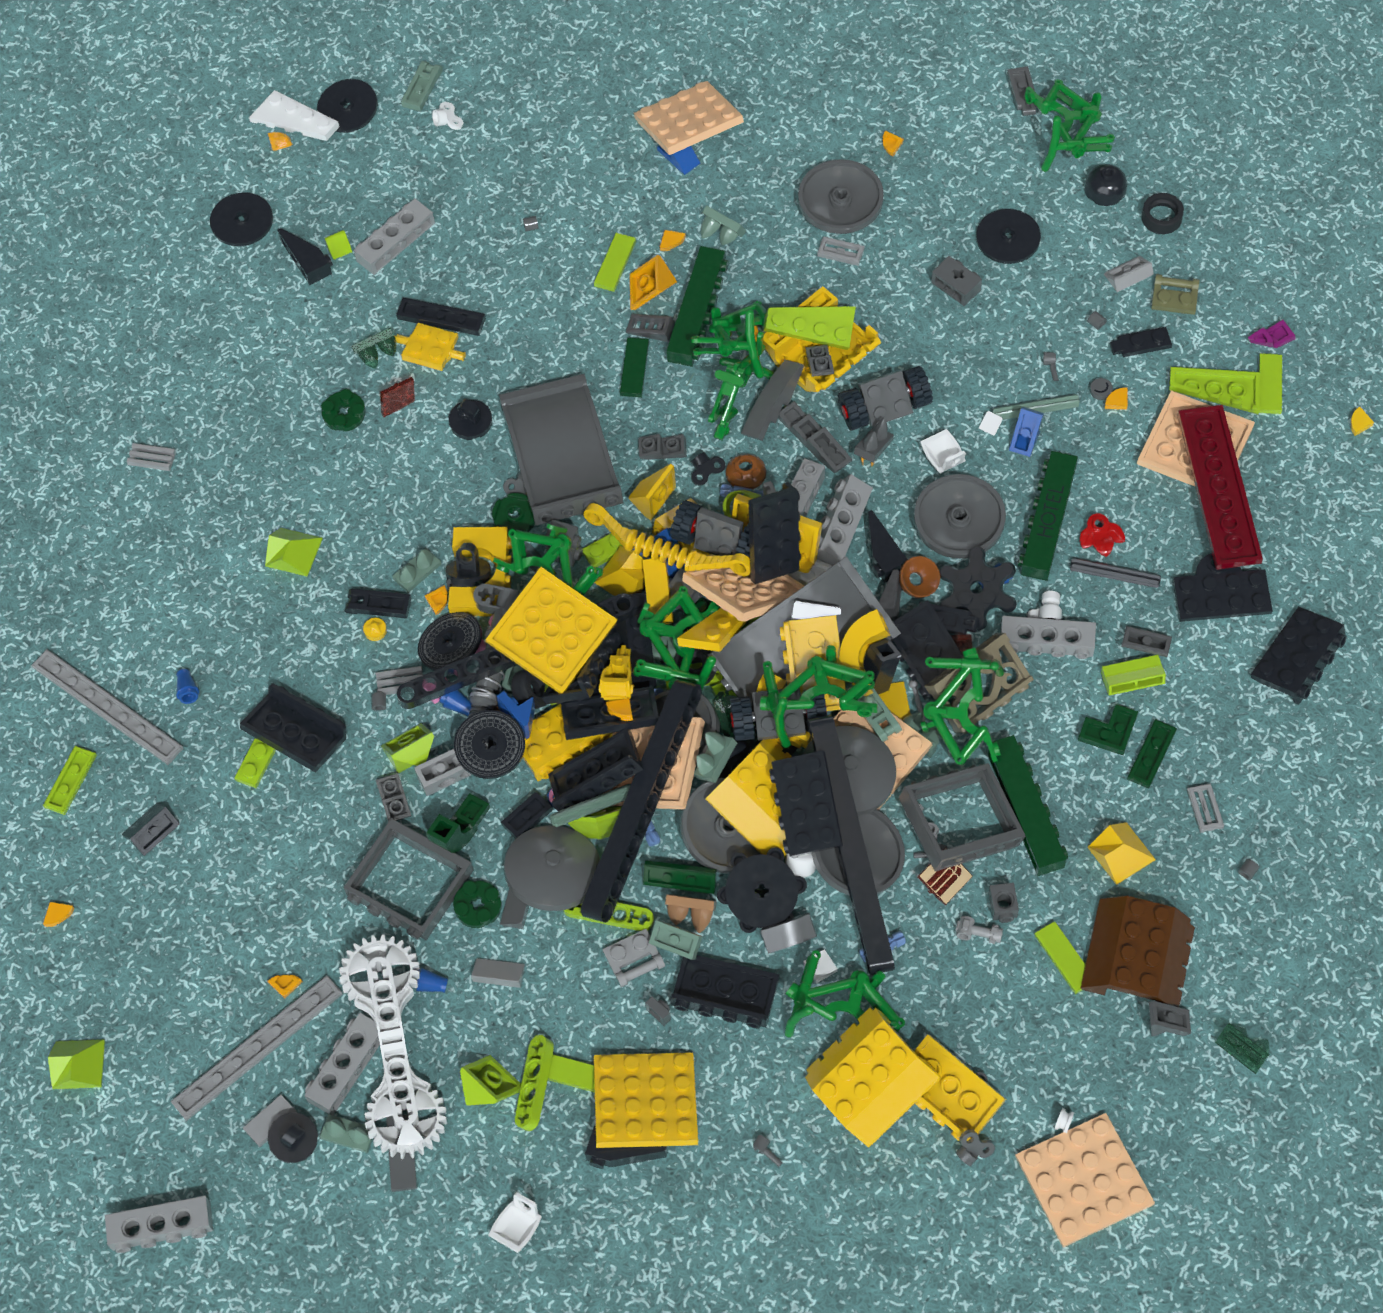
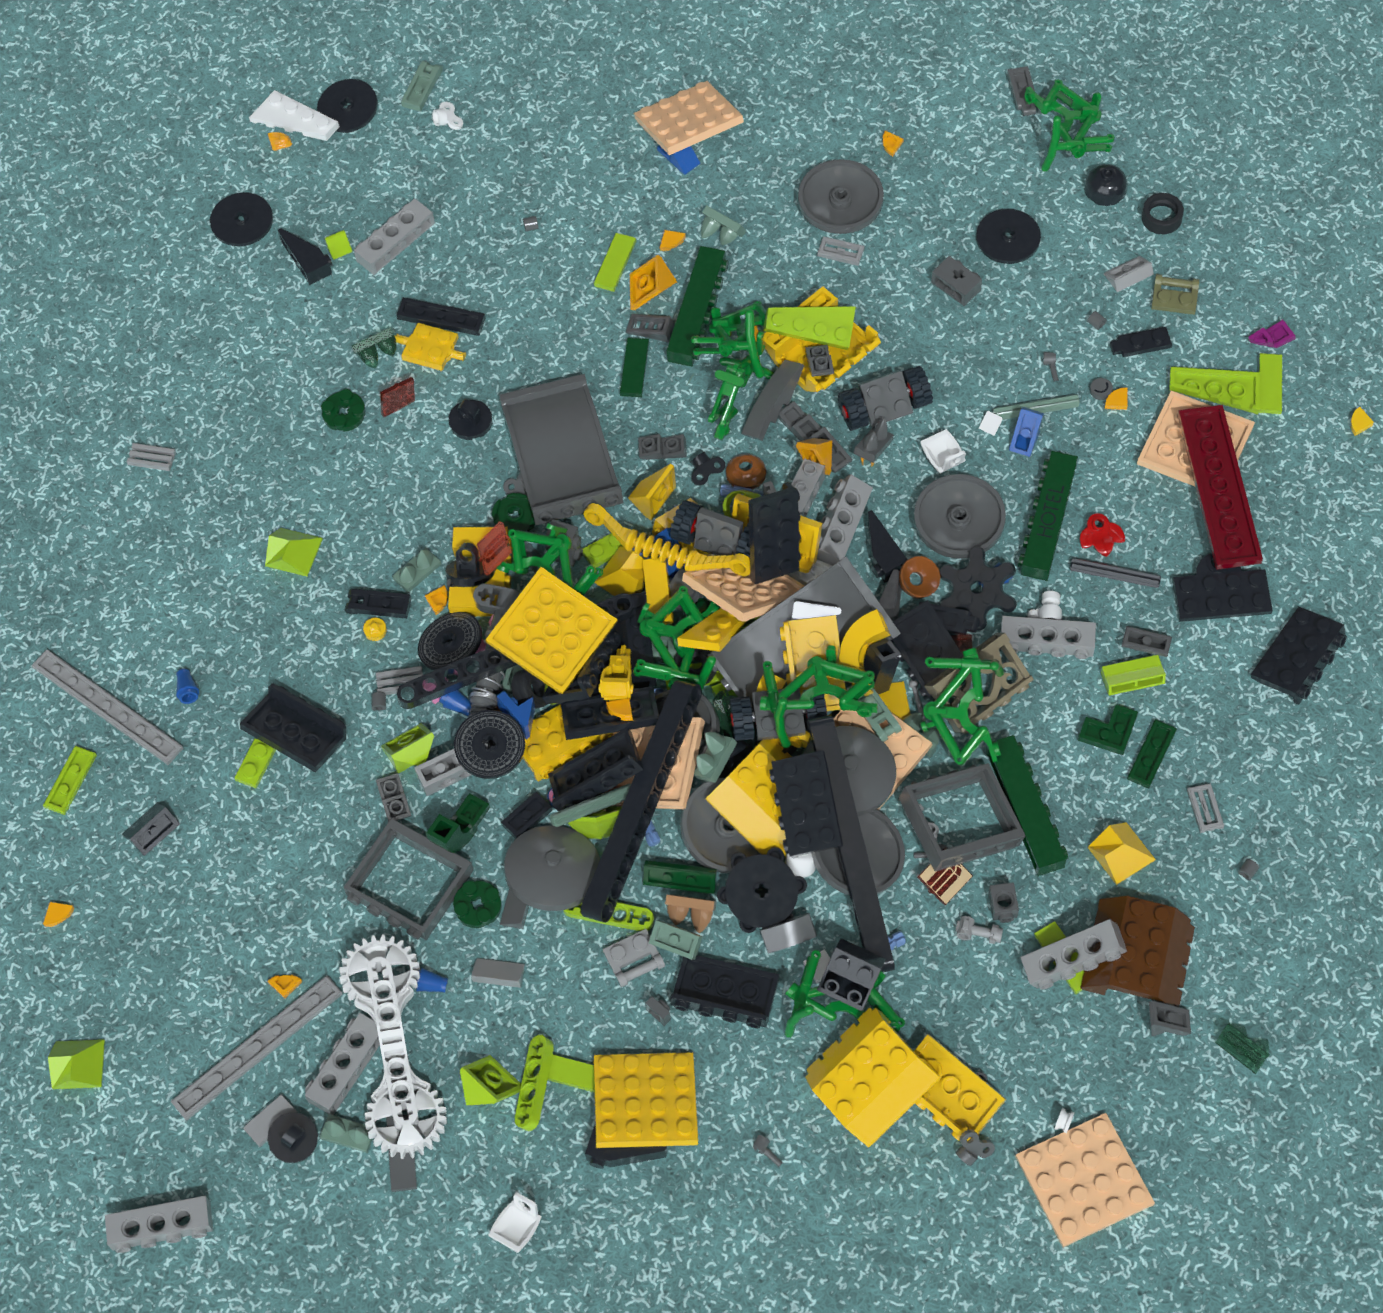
none -> clear red piece [477,522,512,575]
none -> light orange slope [796,438,832,475]
none -> black slope [817,938,886,1011]
none -> light grey brick [1021,919,1127,990]

